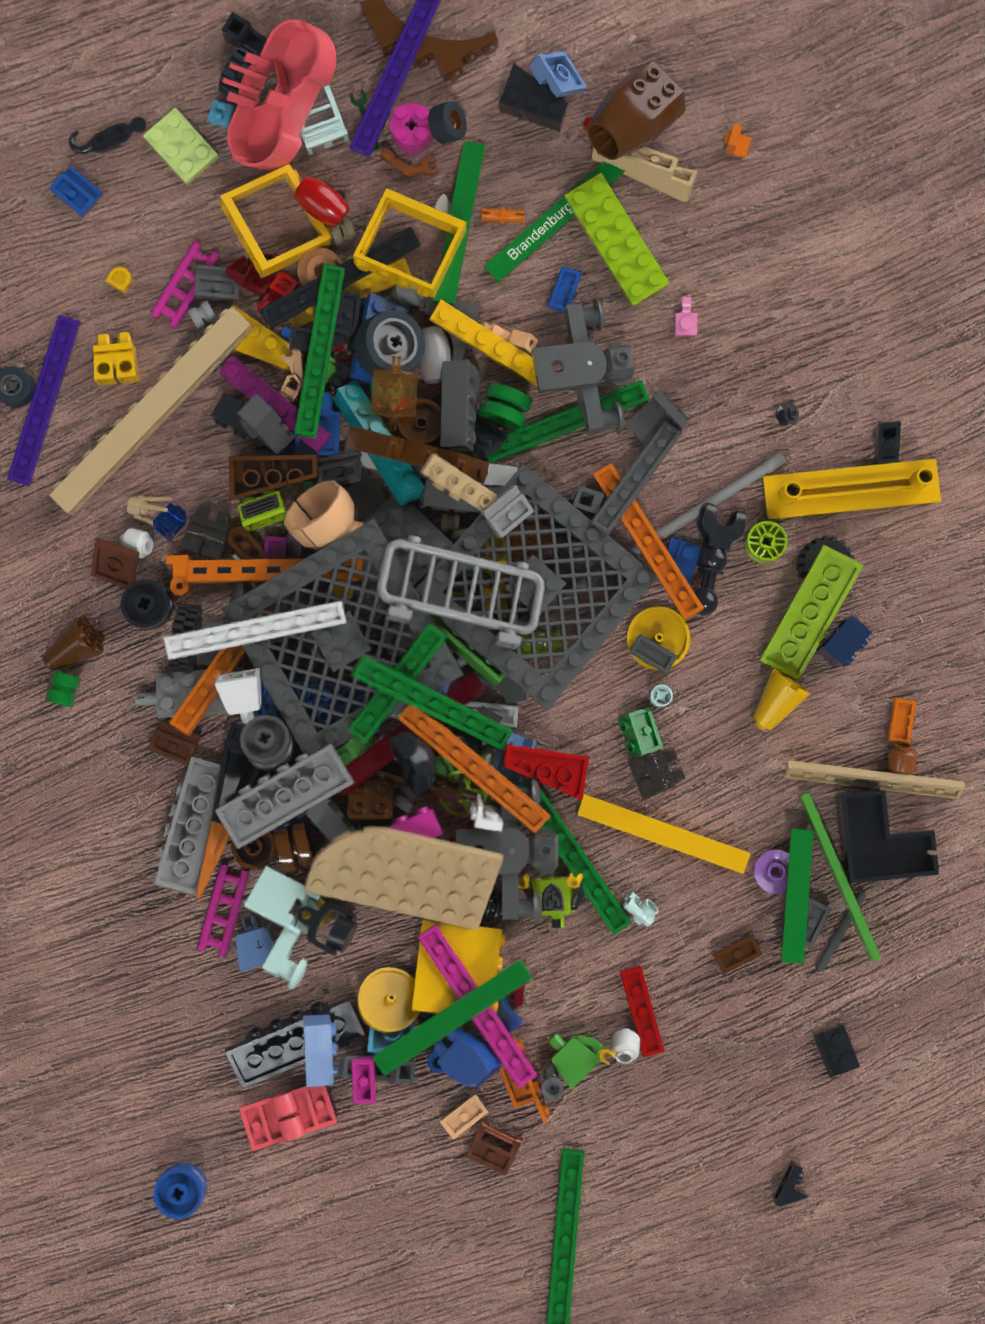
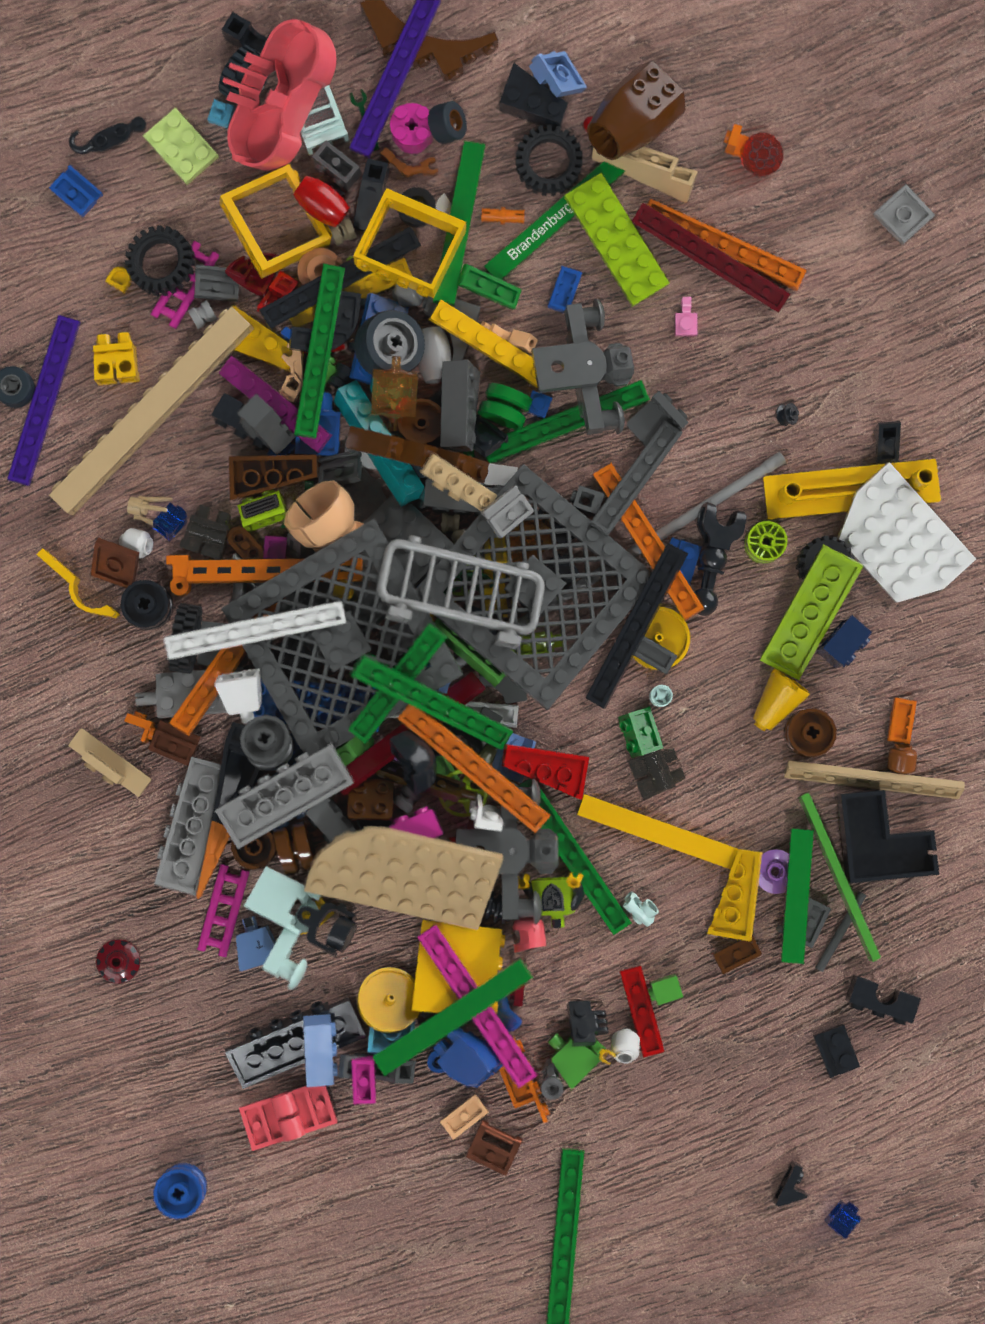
reddish brown cone [42,615,105,670] -> none
green wheel [45,670,81,708] -> none
none -> yellow piece [36,548,120,619]
none -> tan bracket [68,729,151,797]
none -> dark red dish [96,939,141,984]
none -> orange bracket [124,711,157,743]
none -> black tyre [125,225,196,296]
none -> flat silver brick [312,140,361,191]
none -> black slope [353,158,390,231]
none -> black tyre [398,187,436,227]
none -> green tile [457,264,522,310]
none -> coral helmet [513,917,546,953]
none -> black tyre [516,125,583,196]
none -> blue plate [526,390,553,419]
none -> black hinge [567,1001,609,1046]
none -> black tile [585,543,688,709]
none -> dark red plate [631,202,791,313]
none -> orange tile [647,199,807,291]
none -> bright green brick [647,974,683,1006]
none -> yellow wing [707,849,762,941]
none -> clear red tile [741,132,783,177]
none -> reddish brown wheel [784,709,837,757]
none -> clear blue brick [824,1199,862,1240]
none -> white plate [837,462,976,602]
none -> black arch [845,975,921,1026]
none -> light grey plate [873,184,935,246]

